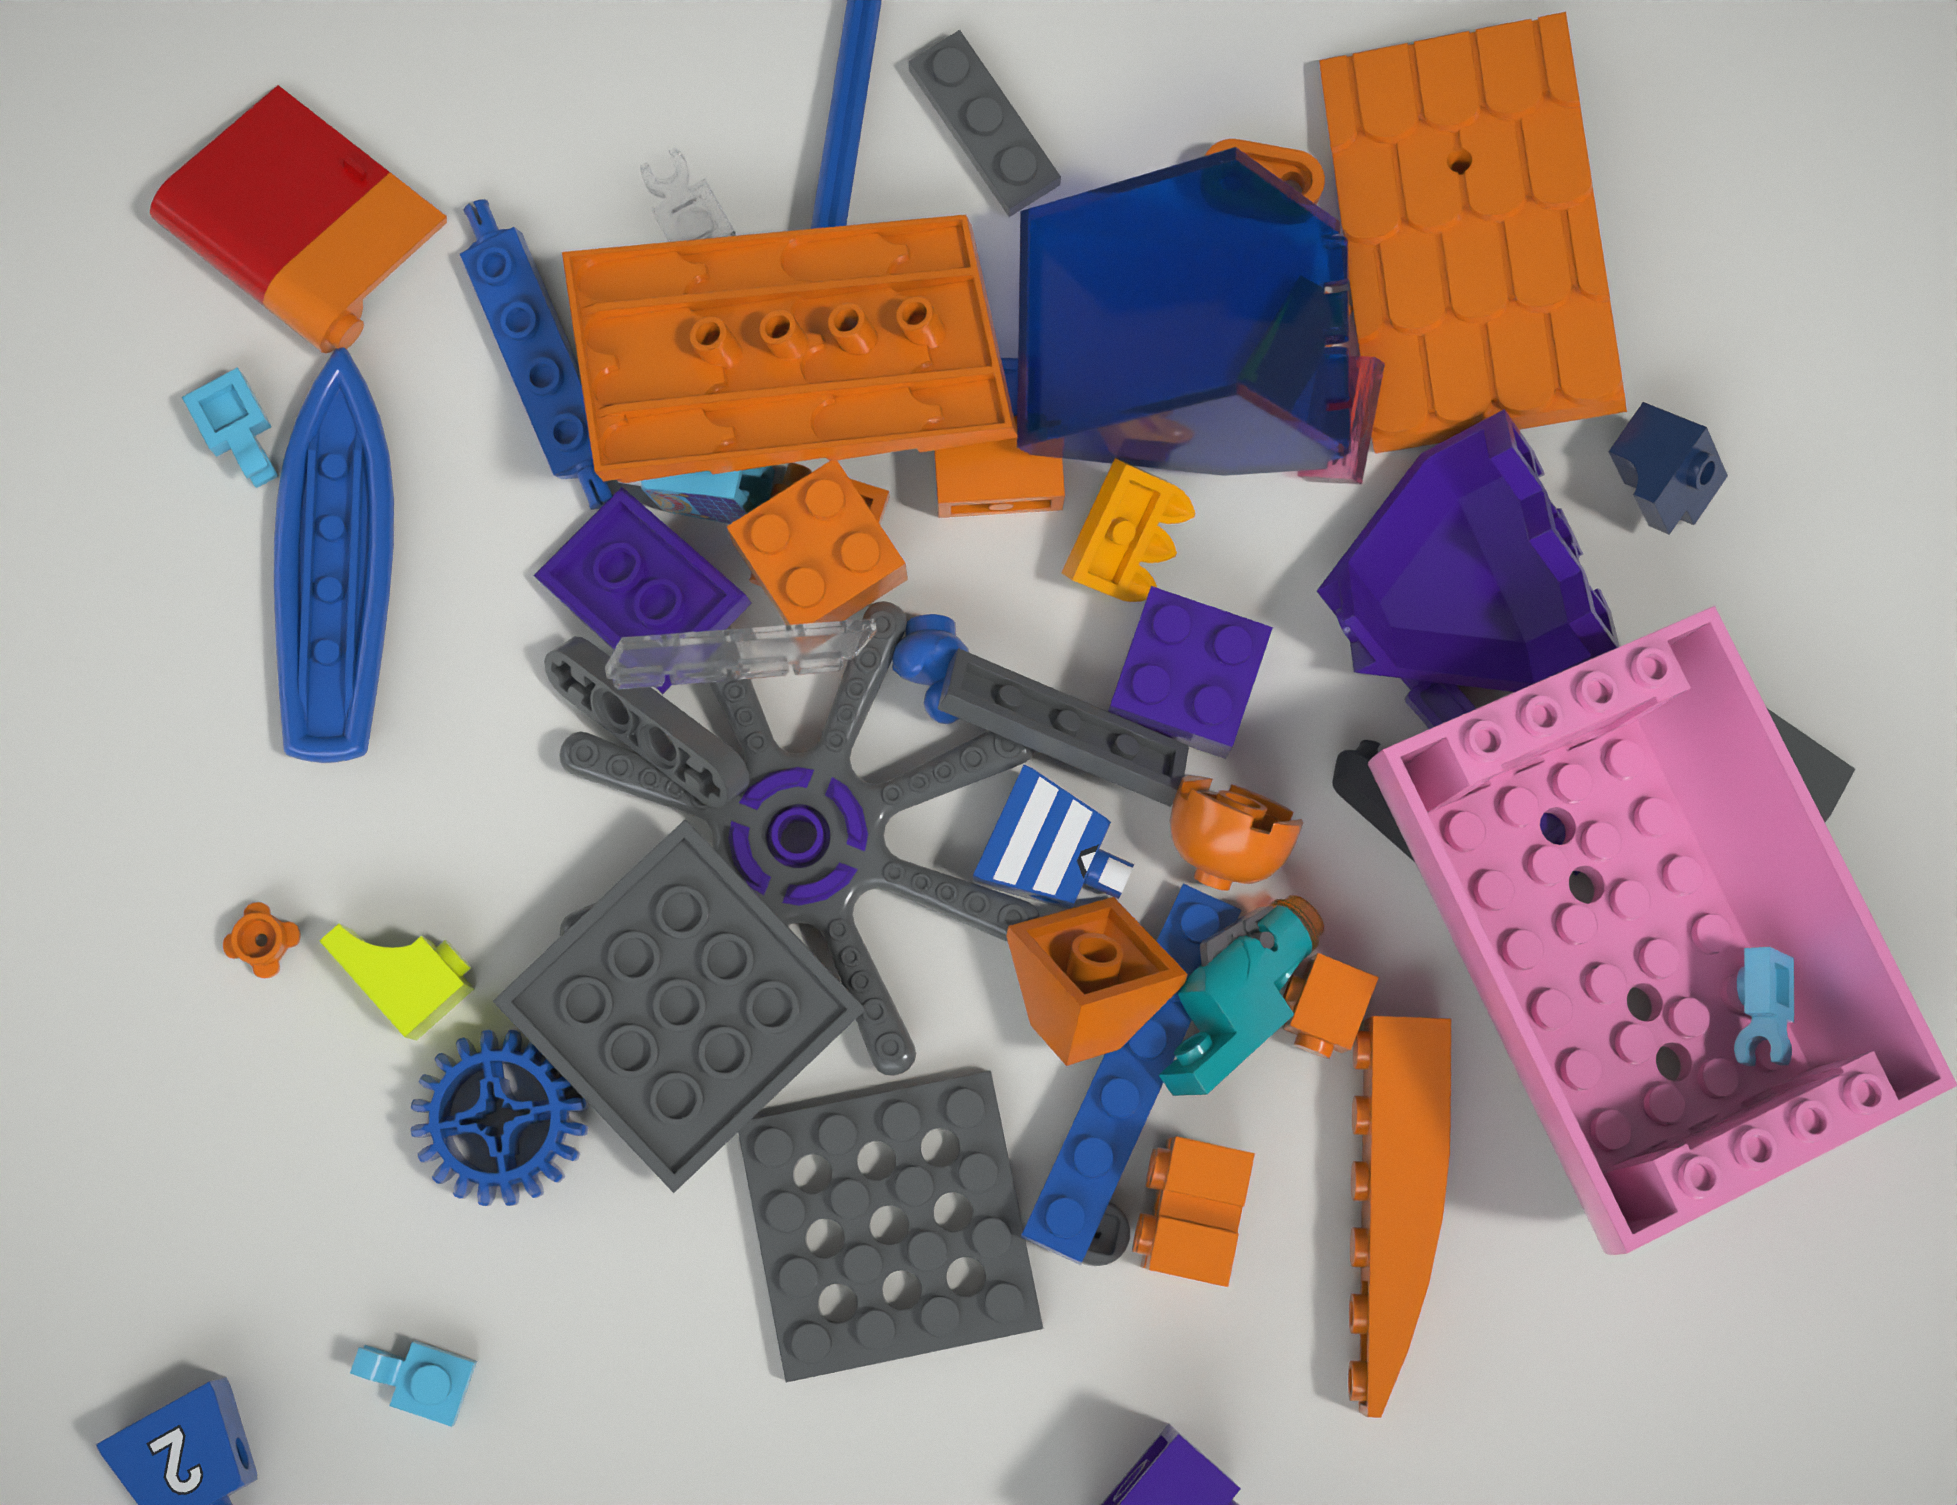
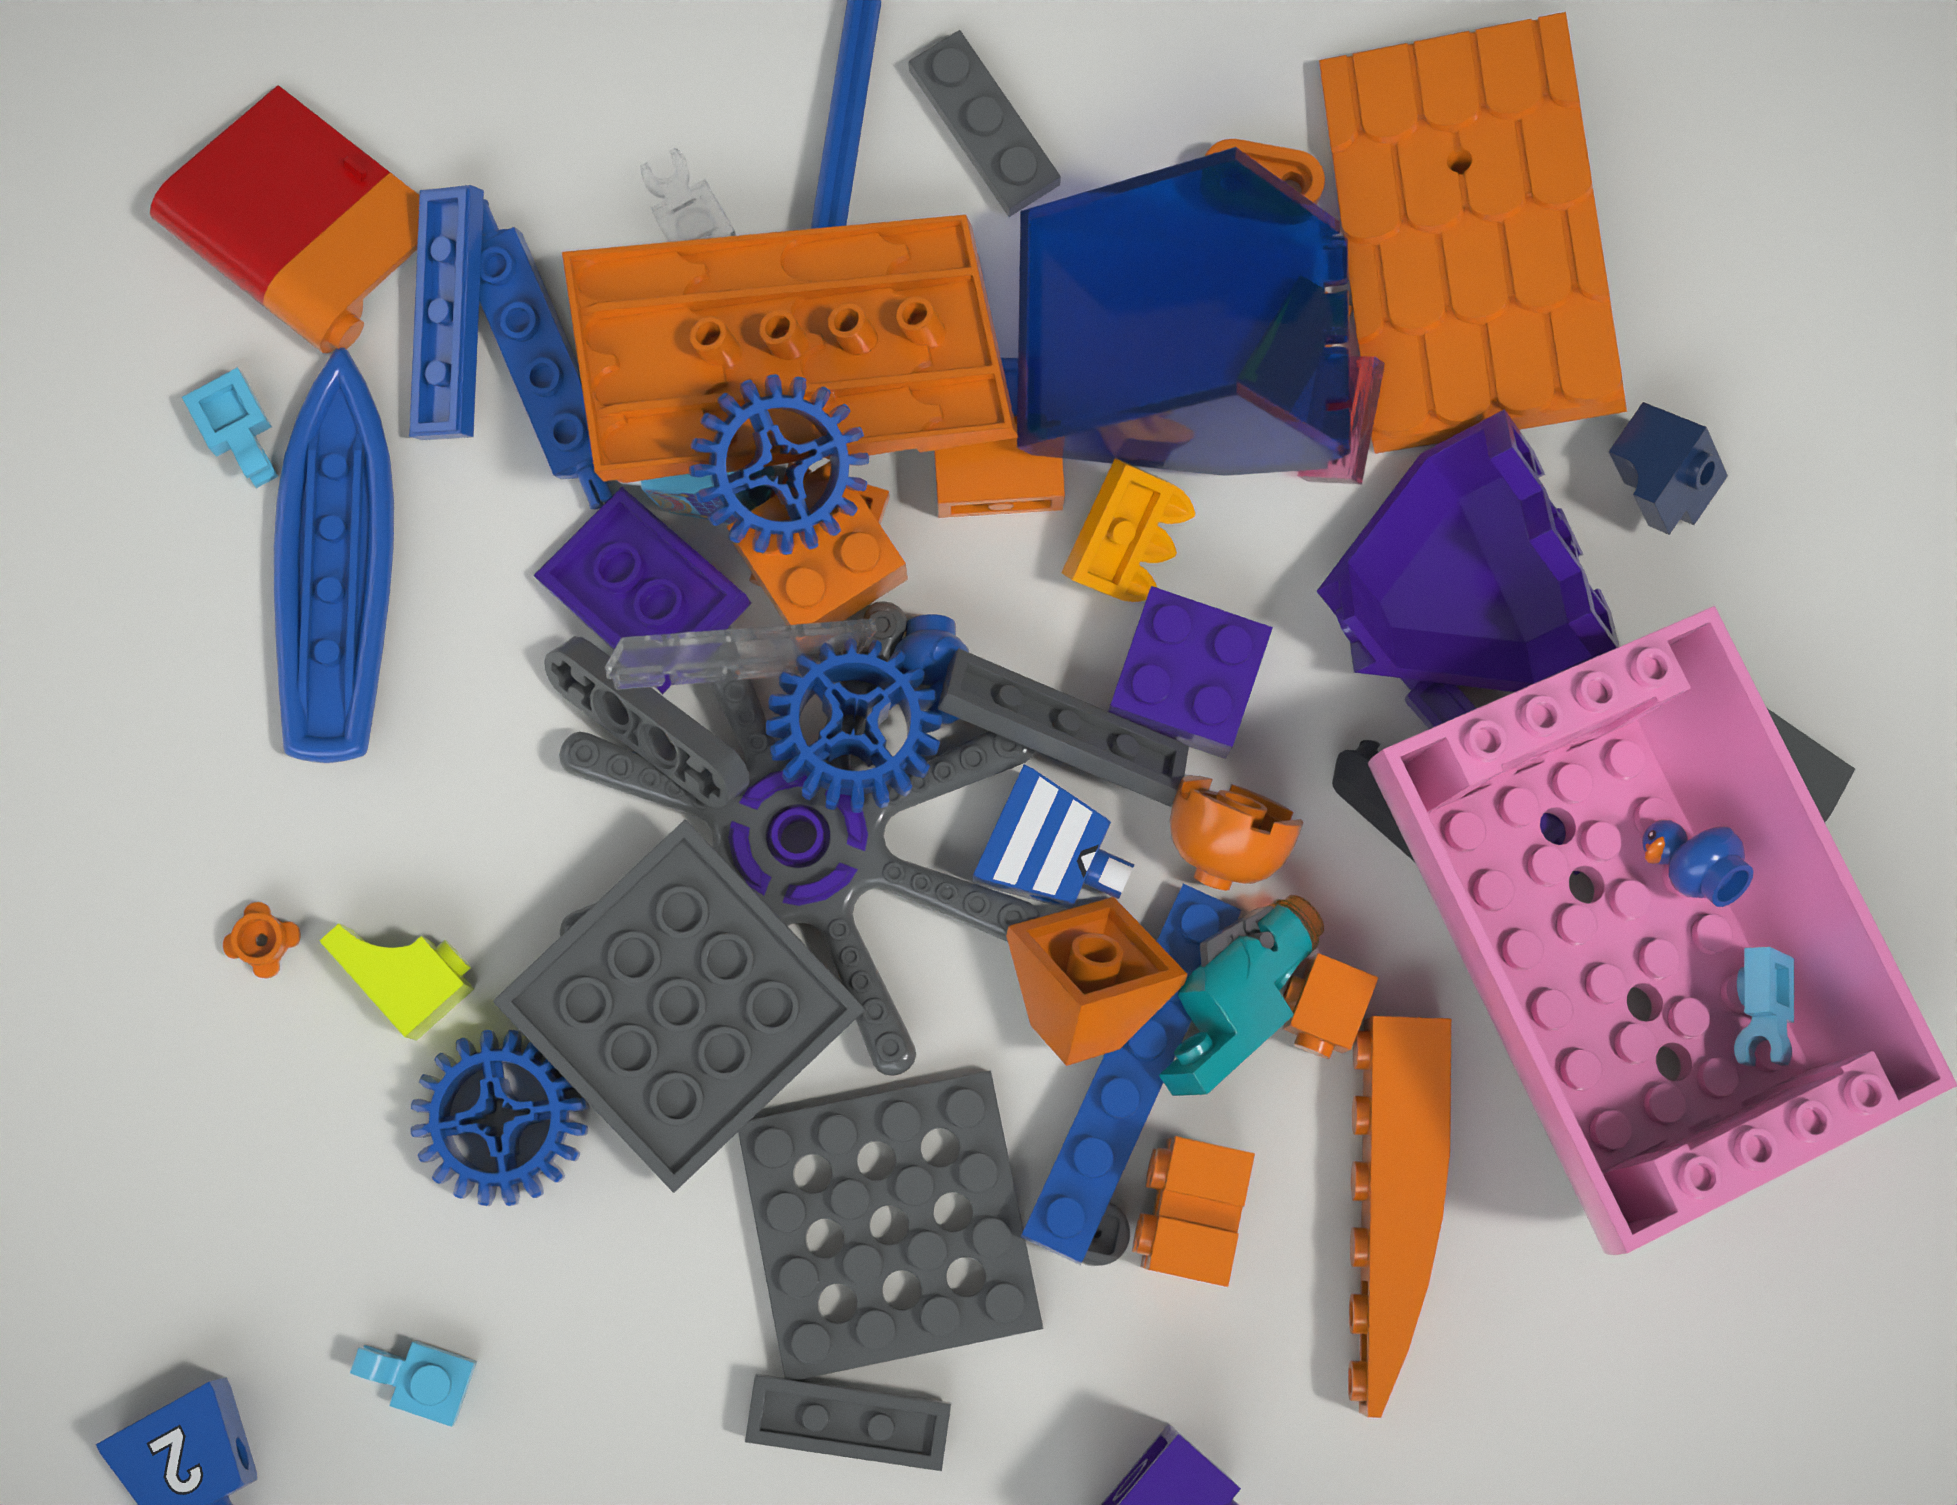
none -> blue tile [409,185,484,440]
none -> blue gear [689,374,869,555]
none -> dark grey plate [745,1374,951,1471]
none -> blue gear [766,637,942,813]
none -> blue animal [1642,820,1754,907]

